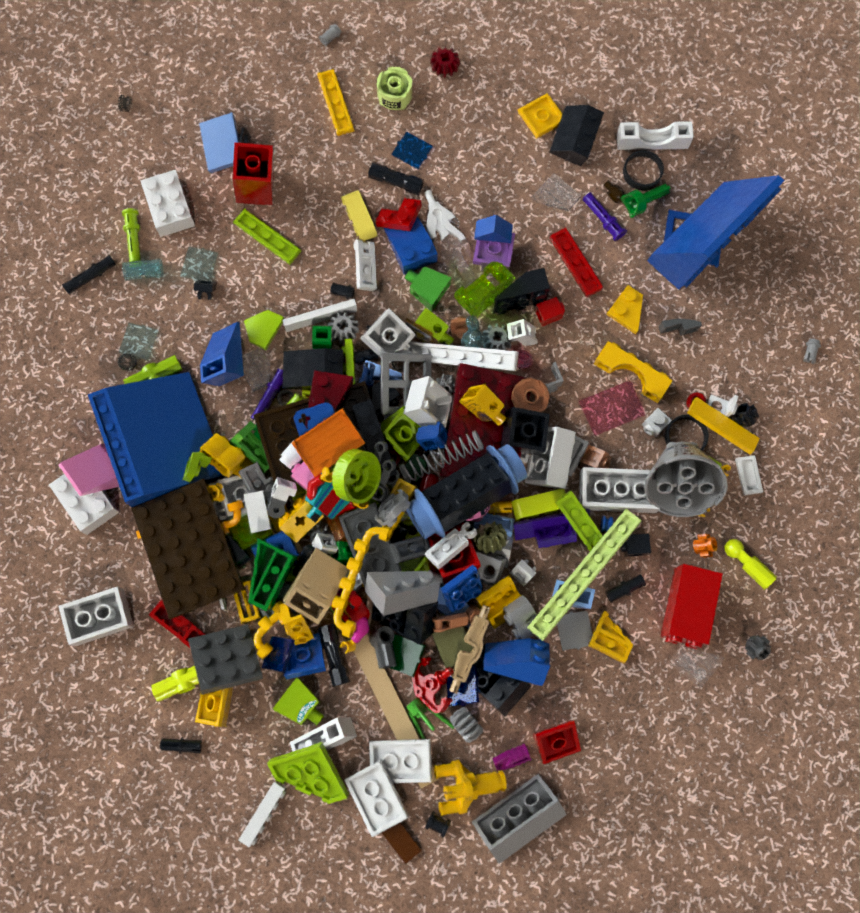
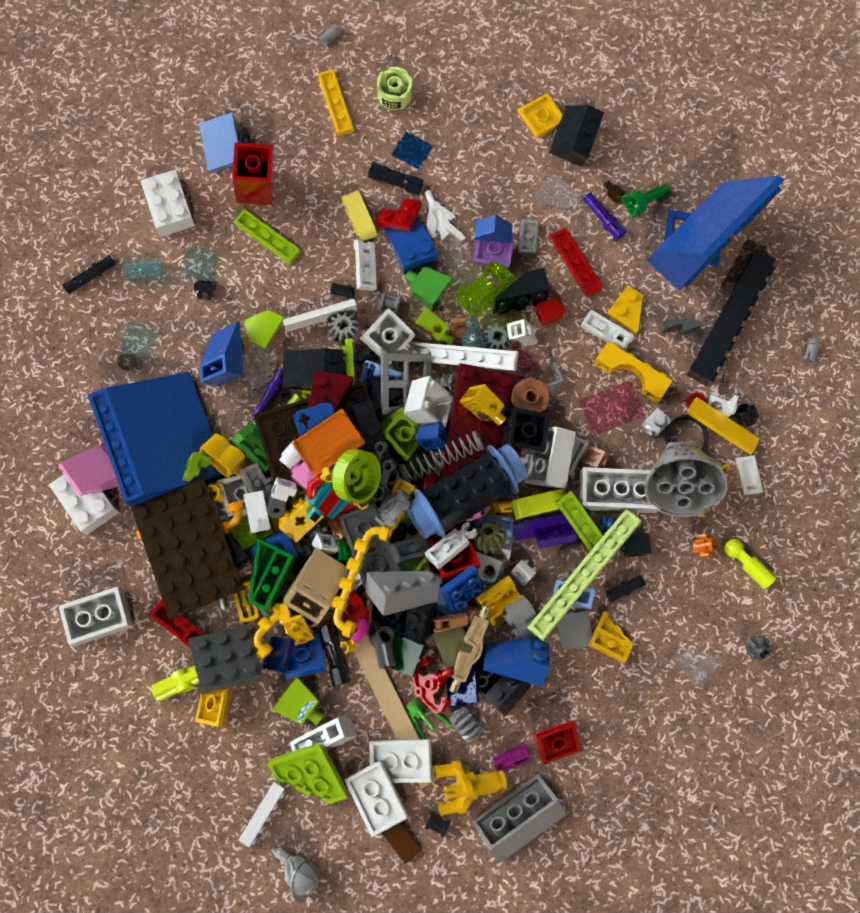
clear smoke bush [118,94,132,113] -> none
lime pin [122,208,141,265] -> none
lime piece [123,355,183,384] -> none
black axle [160,737,202,754] -> none
green brick [312,326,332,349] -> none
dark red gear [430,46,460,78] -> none
white arch [617,122,693,150] -> none
black tyre [623,150,664,190] -> none
red brick [660,563,723,650] -> none
none -> light grey piece [272,847,320,903]
none -> light grey bush [380,293,401,312]
none -> light grey plate [518,219,539,257]
none -> white plate [580,310,635,352]
none -> black brick [687,249,776,386]

